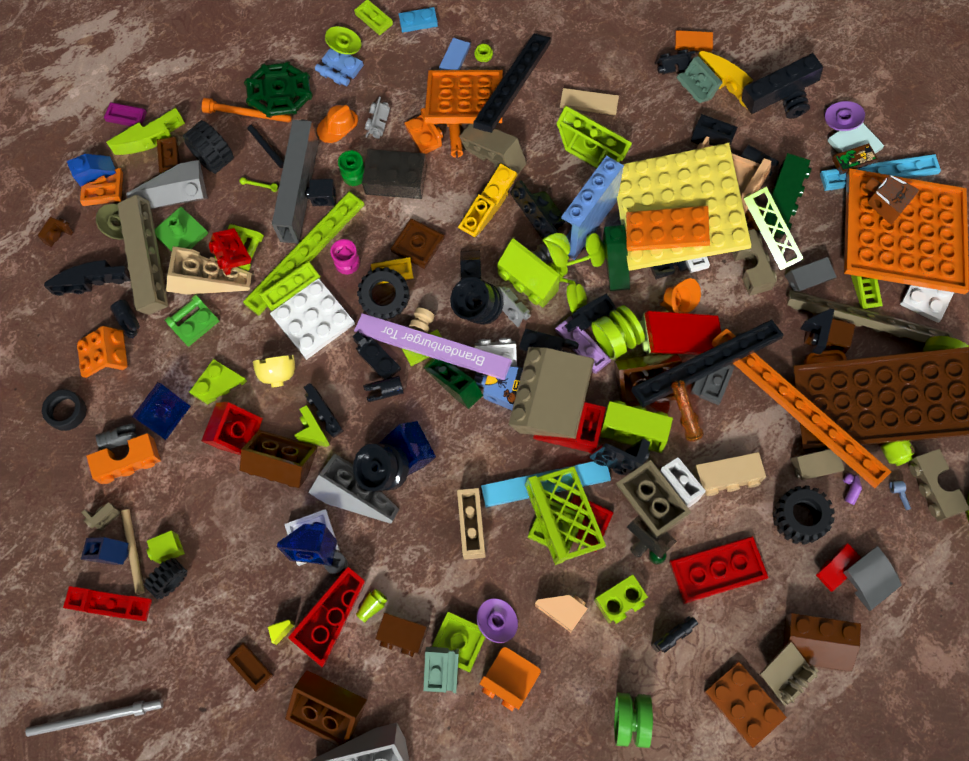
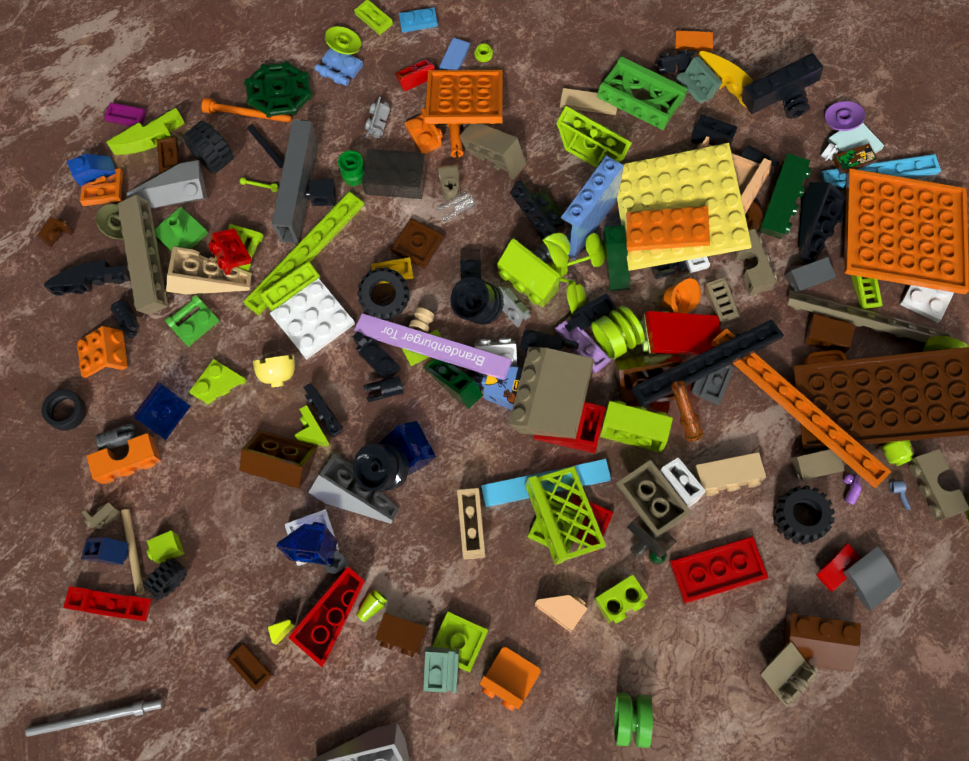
red slope [201,402,263,455] -> none
reddish brown slope [285,670,367,746] -> none
orange piece [317,105,358,143] -> none
dark pink wheel [330,239,360,275] -> none
yellow slope [458,164,518,238] -> none
black plate [473,33,551,133] -> none
medium lavender dish [477,599,518,643] -> none
black bracket [590,438,651,475] -> none
black plate [651,616,698,653] -> none
dark orange plate [704,662,787,748] -> none
fence [744,186,803,270] -> none
black slope [800,308,834,355] -> none
dark orange torso [865,175,919,225] -> none
none -> red slope [394,59,435,91]
none -> clear hinge [436,191,475,222]
none -> dark tan piece [438,164,461,203]
none -> bright green fence [597,56,688,130]
none -> dark tan slope [704,278,740,325]
none -> black wedge [799,182,846,264]
none -> white plate [821,143,839,161]

